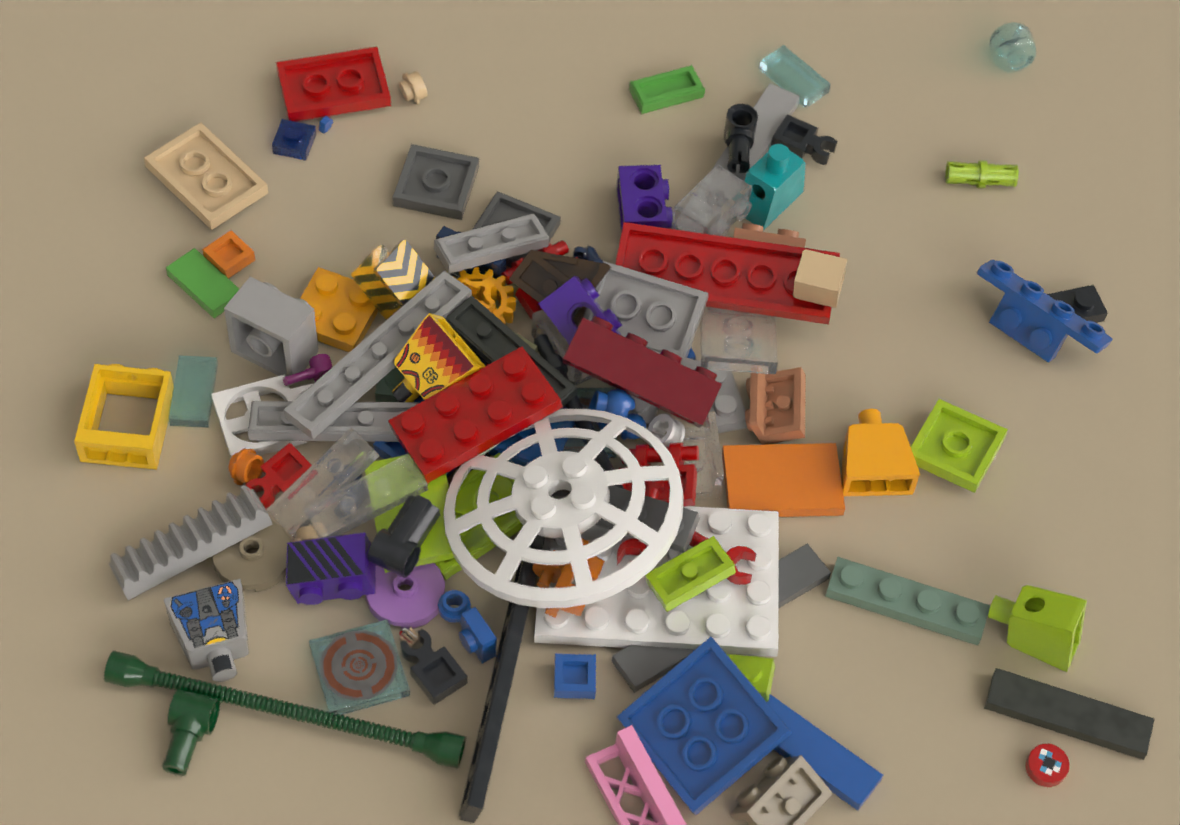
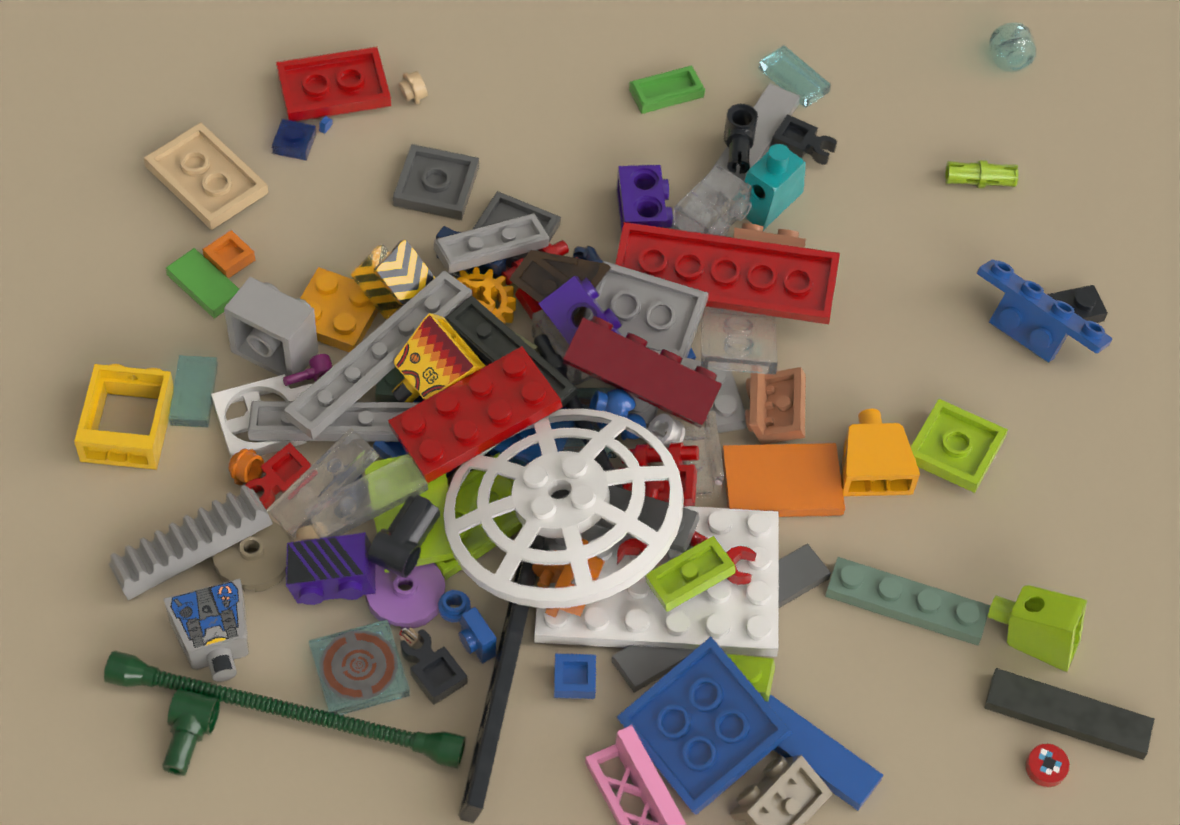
tan panel [793,250,847,308] -> none

